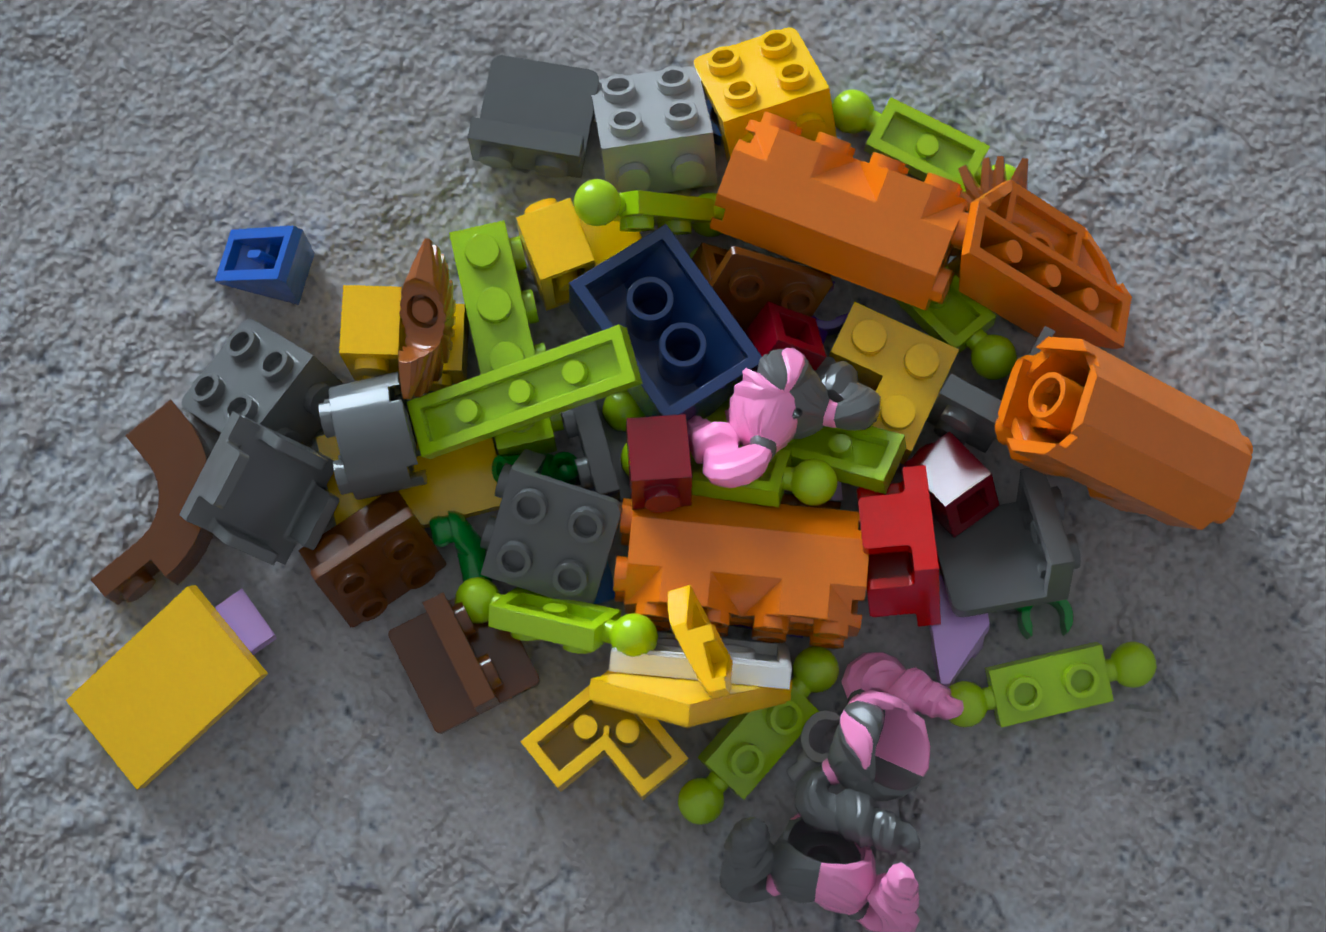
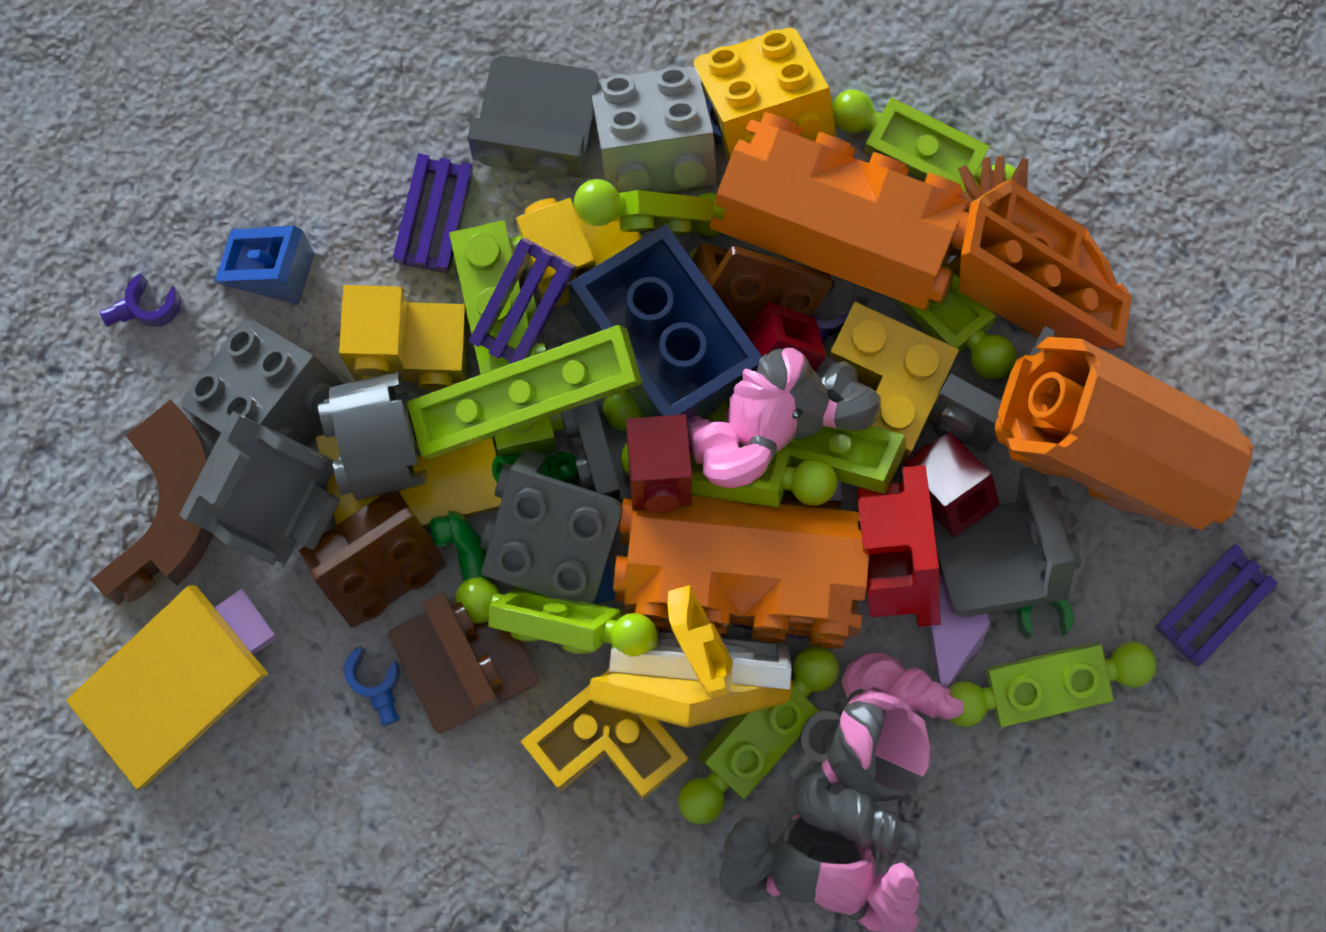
dark orange hair [398,238,456,399] -> none
none -> dark purple piece [100,273,181,327]
none -> blue piece [344,646,400,726]
none -> dark purple tile [393,153,474,274]
none -> dark purple tile [469,238,576,365]
none -> dark purple tile [1154,544,1278,667]

